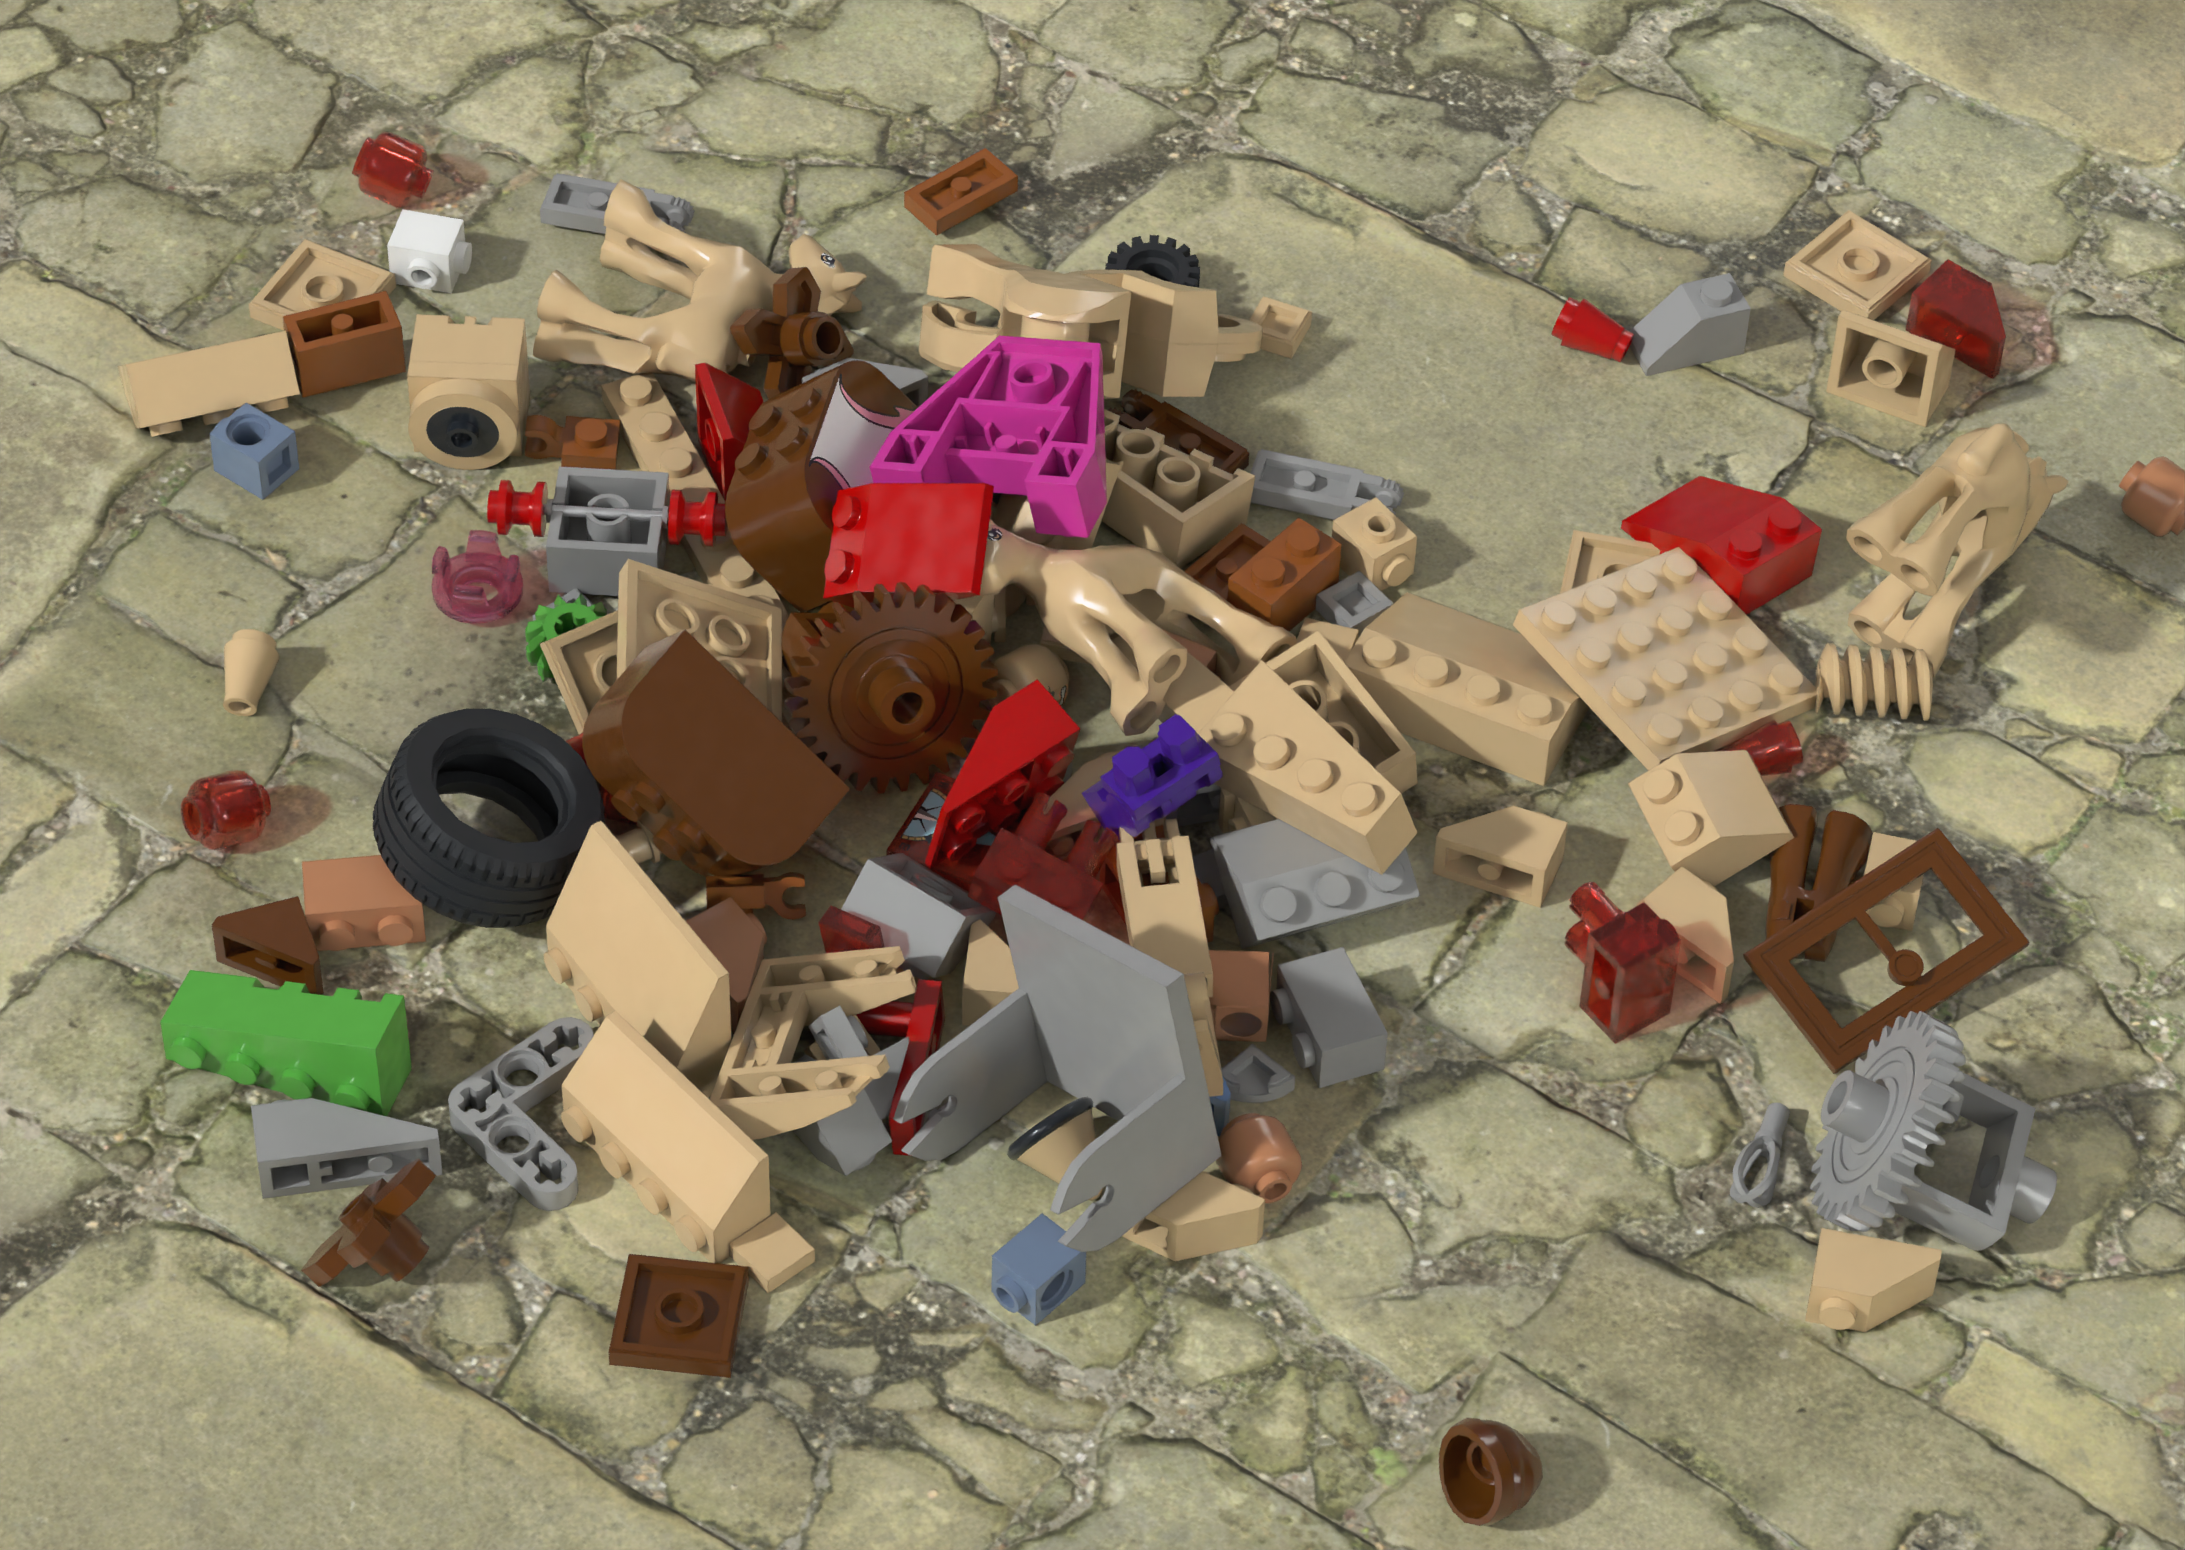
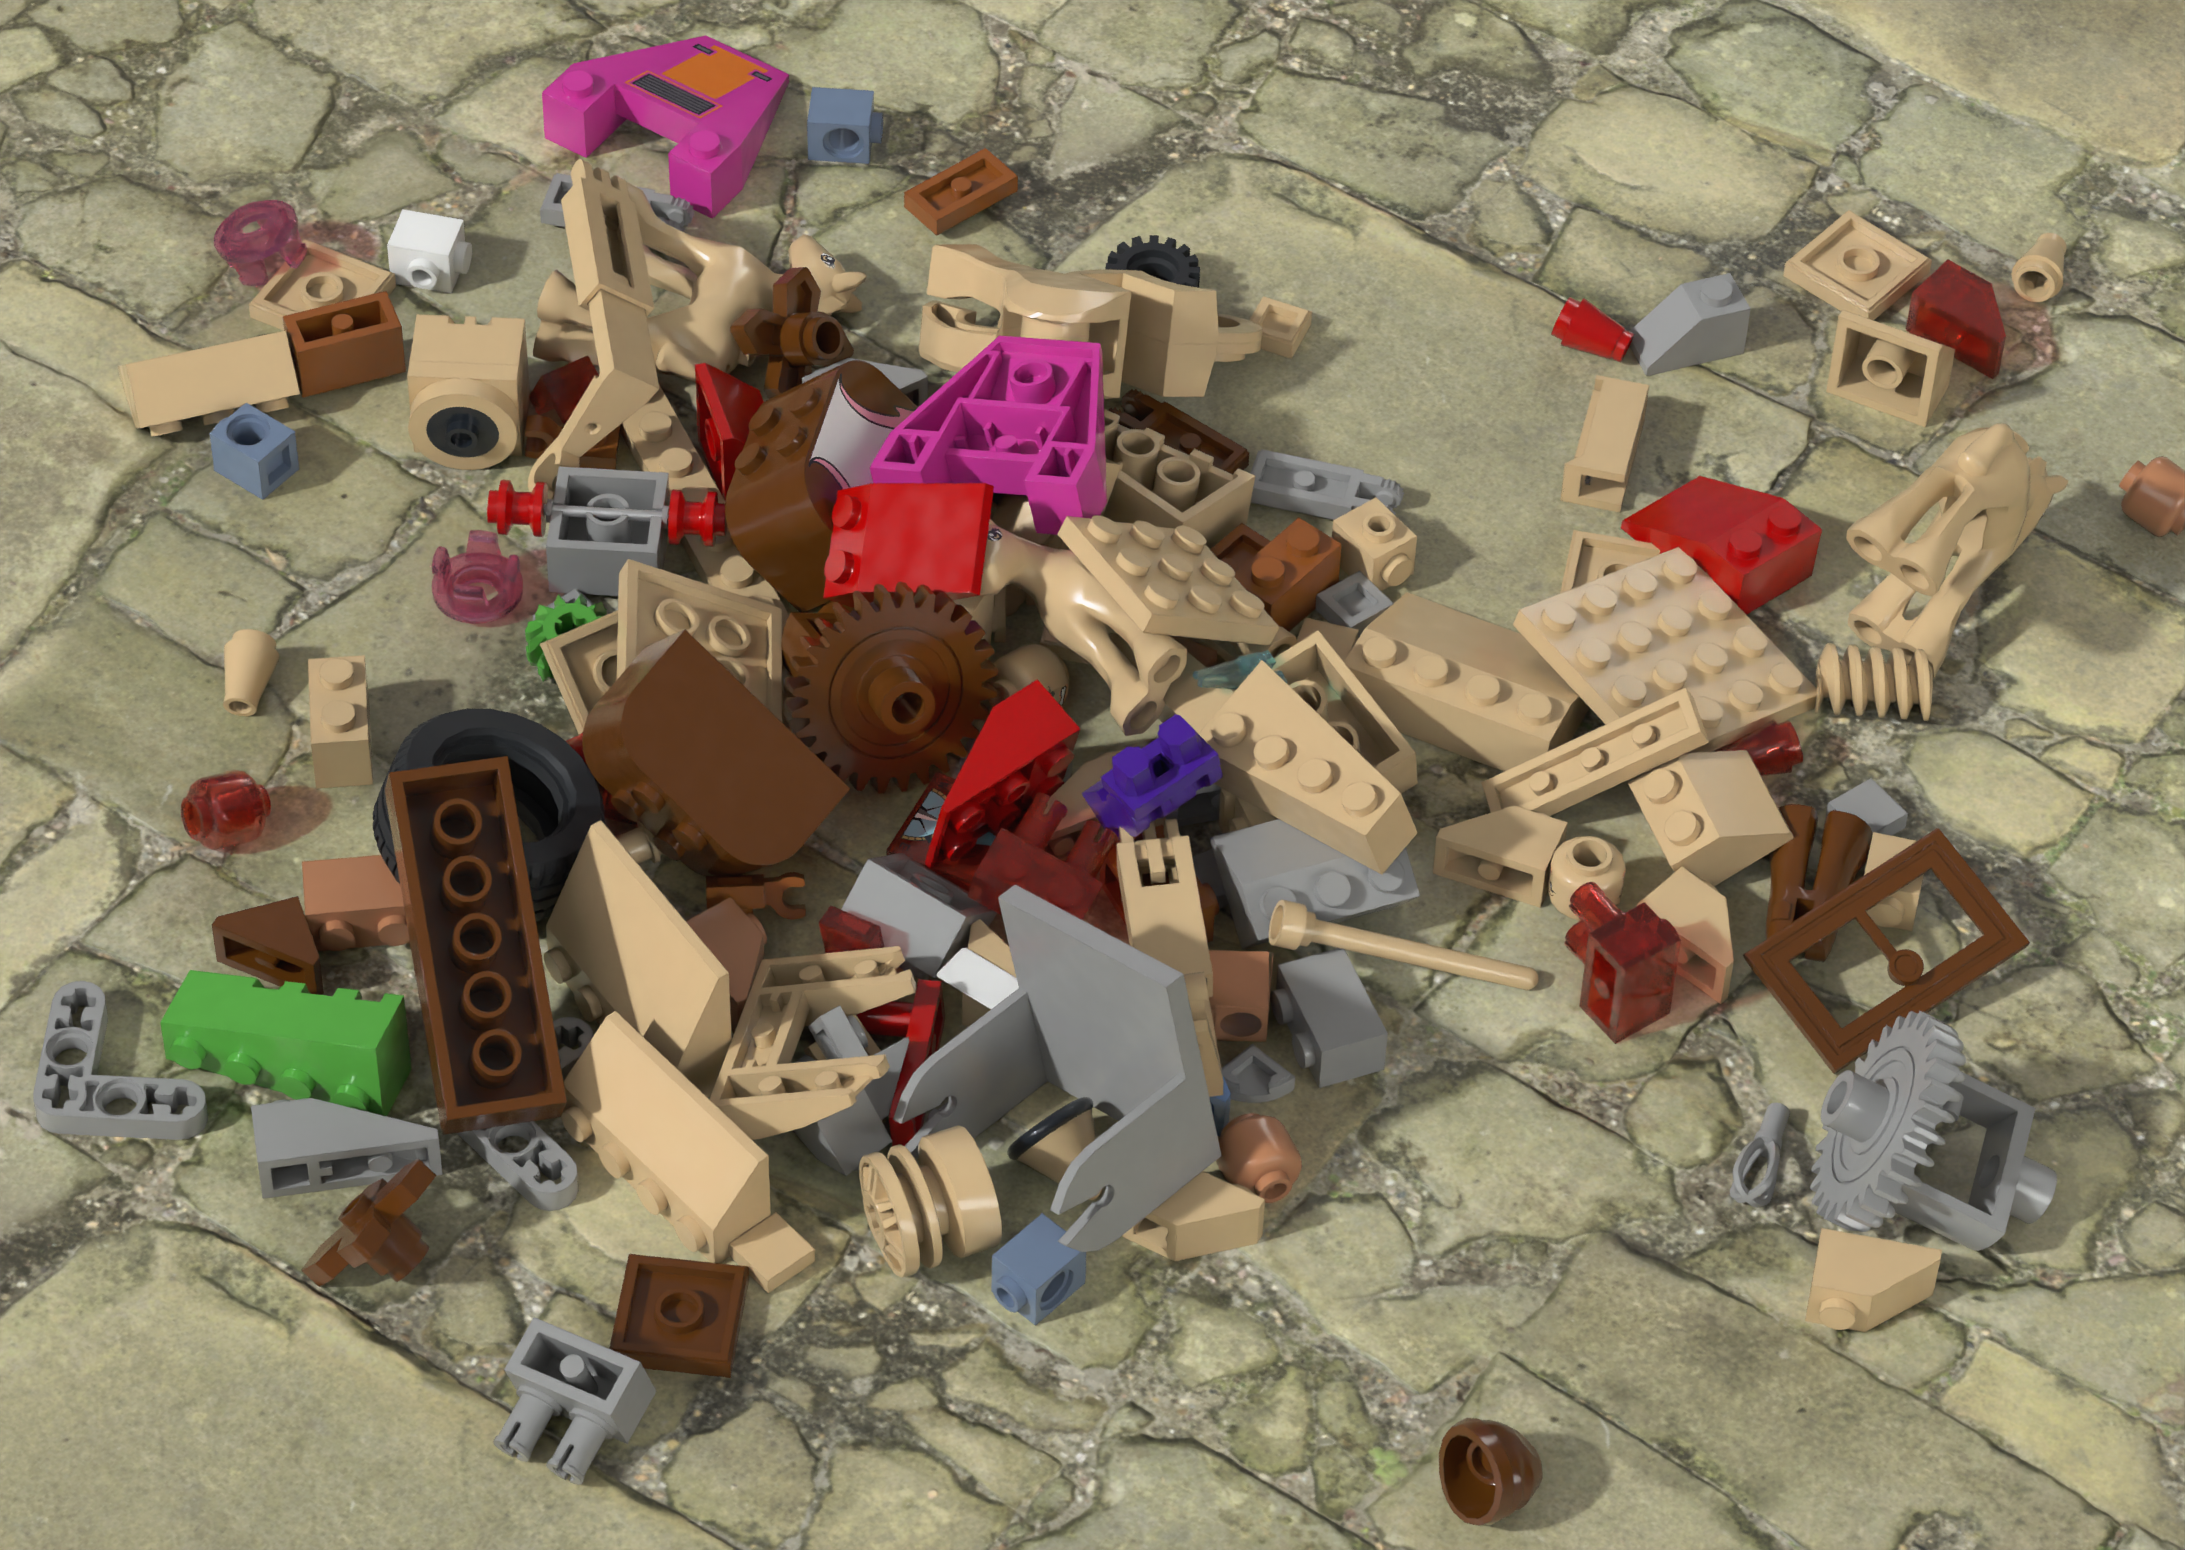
clear red head [352,131,434,208] -> none
none -> light grey beam [33,981,208,1140]
none -> clear pink piece [214,200,307,286]
none -> tan brick [308,655,373,789]
none -> reddish brown brick [385,756,567,1135]
none -> light grey brick [493,1317,656,1485]
none -> tan hinge [528,159,659,499]
none -> clear red bracket [529,355,599,424]
none -> dark pink wedge [542,36,789,219]
none -> sand blue brick [807,87,883,164]
none -> tan wheel [859,1125,1002,1278]
none -> white sticker [937,948,1019,1009]
none -> tan plate [1057,515,1280,646]
none -> clear light blue piece [1193,650,1288,690]
none -> tan piece [1269,899,1539,990]
none -> tan plate [1481,687,1709,816]
none -> tan head [1548,836,1626,921]
none -> tan window [1560,375,1649,513]
none -> light grey tile [1826,778,1908,836]
none -> tan cone [2011,233,2067,302]

